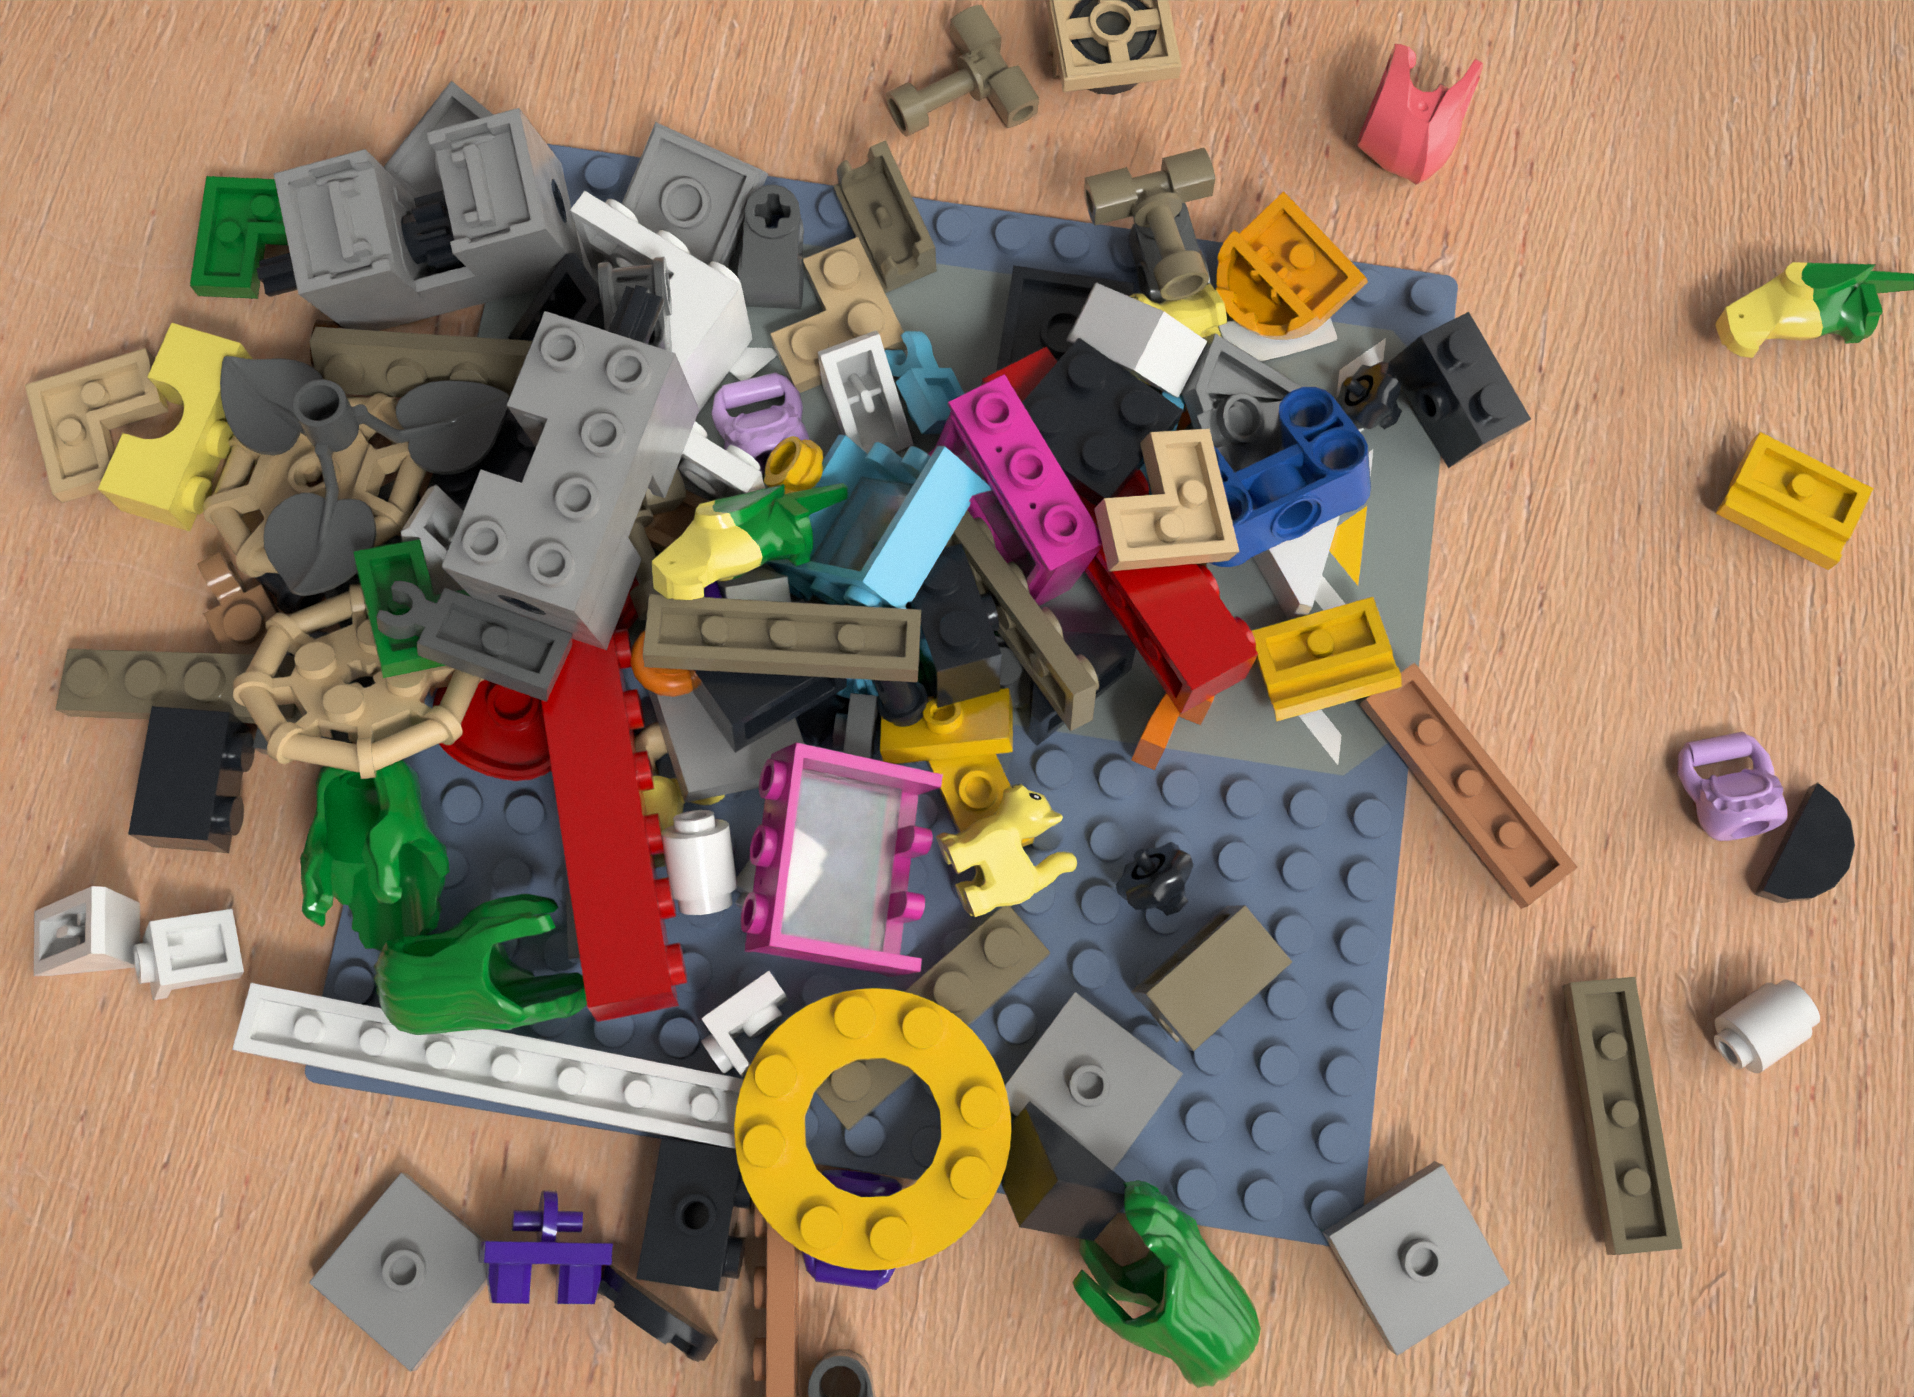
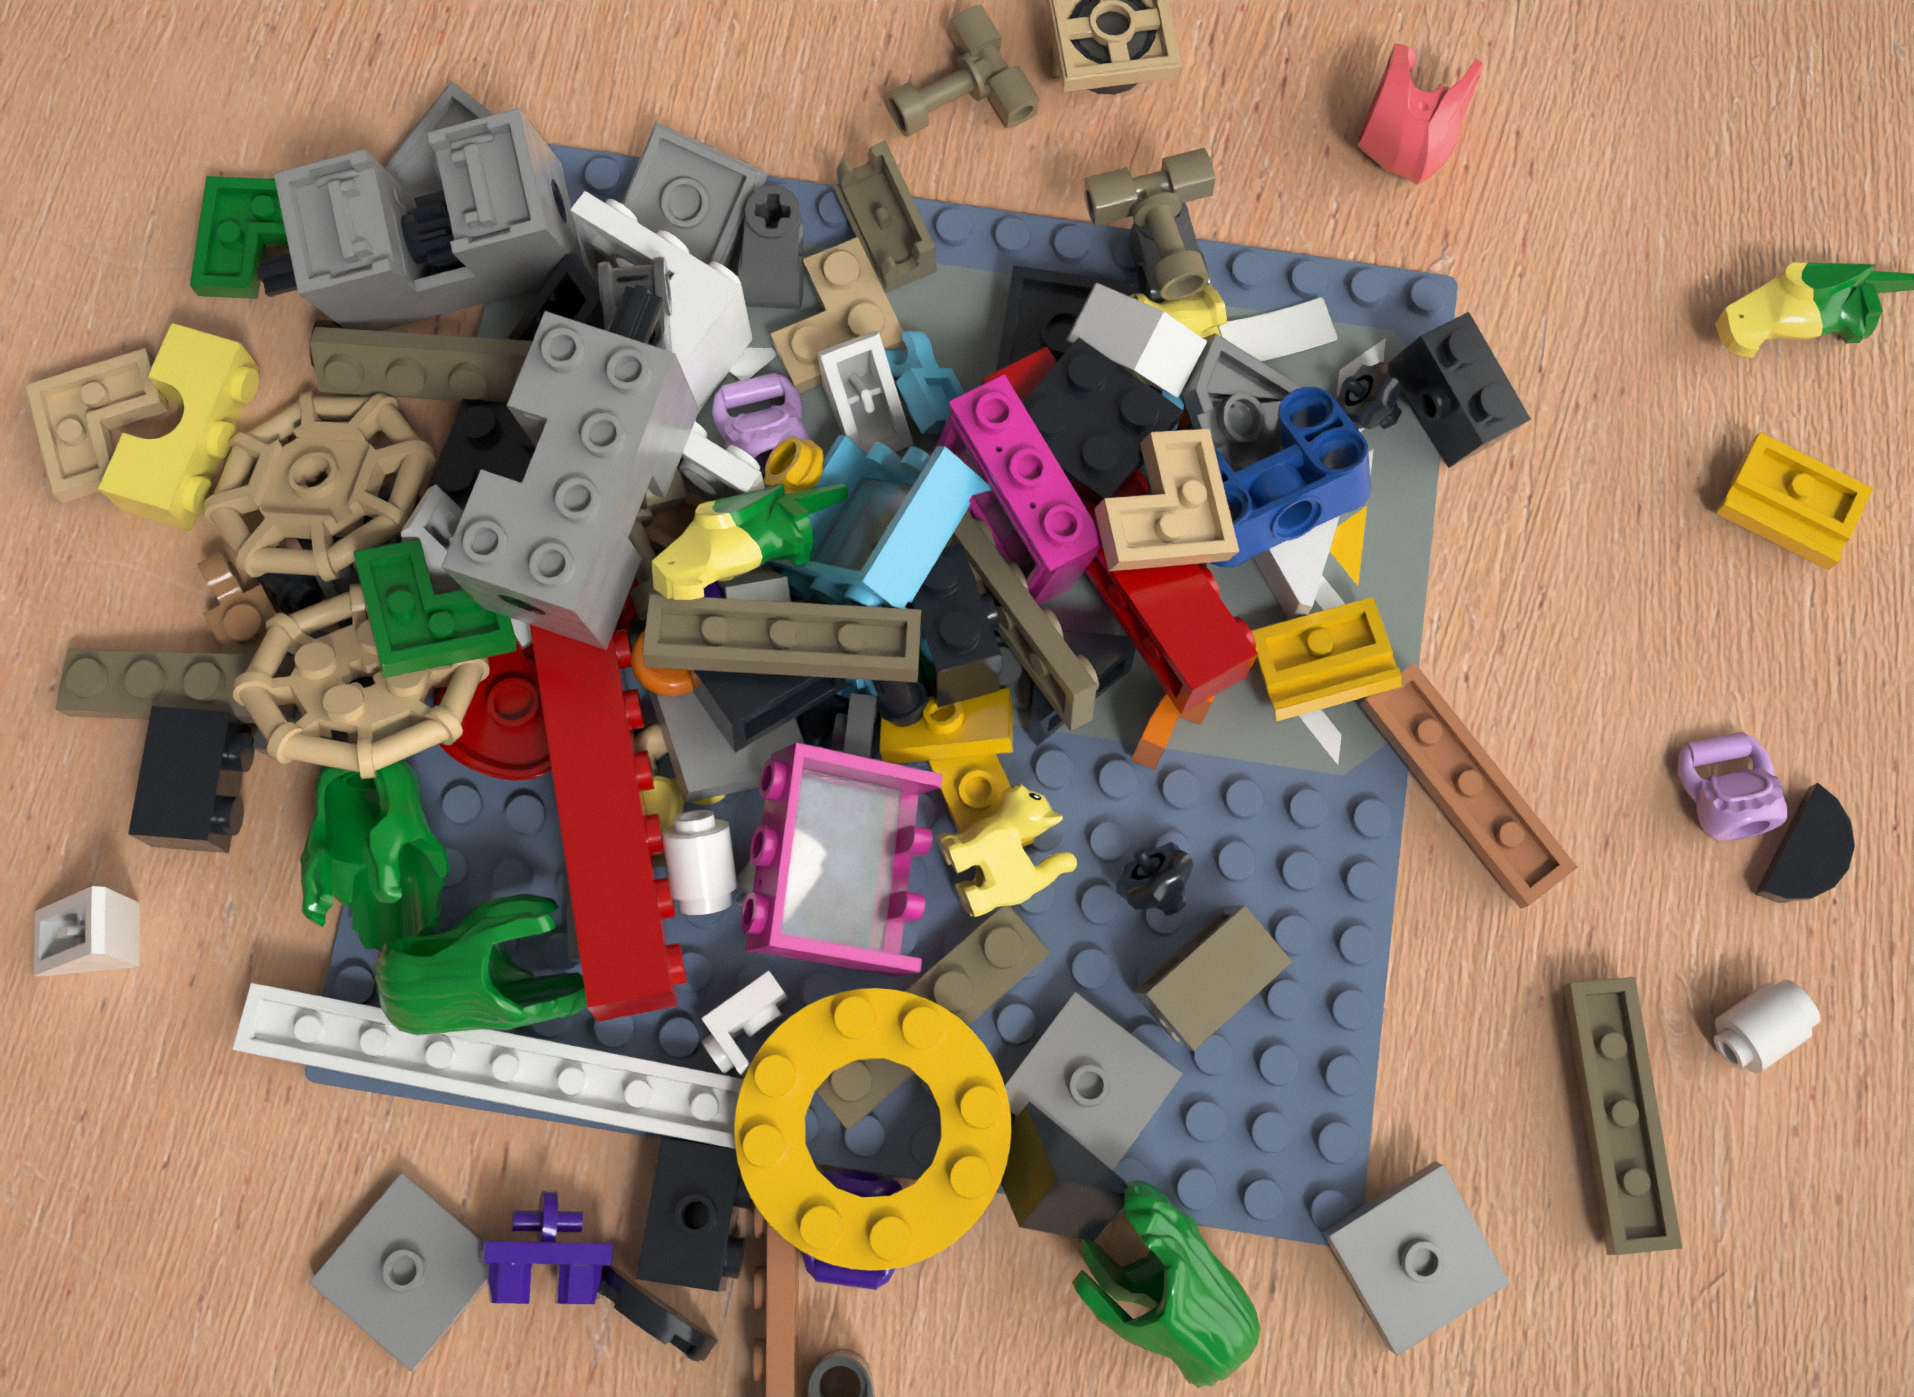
white bracket [133,909,244,1000] -> none
dark grey plant [220,356,509,596] -> none
dark grey plate [376,581,573,702] -> none
light orange slope [1216,191,1368,340] -> none

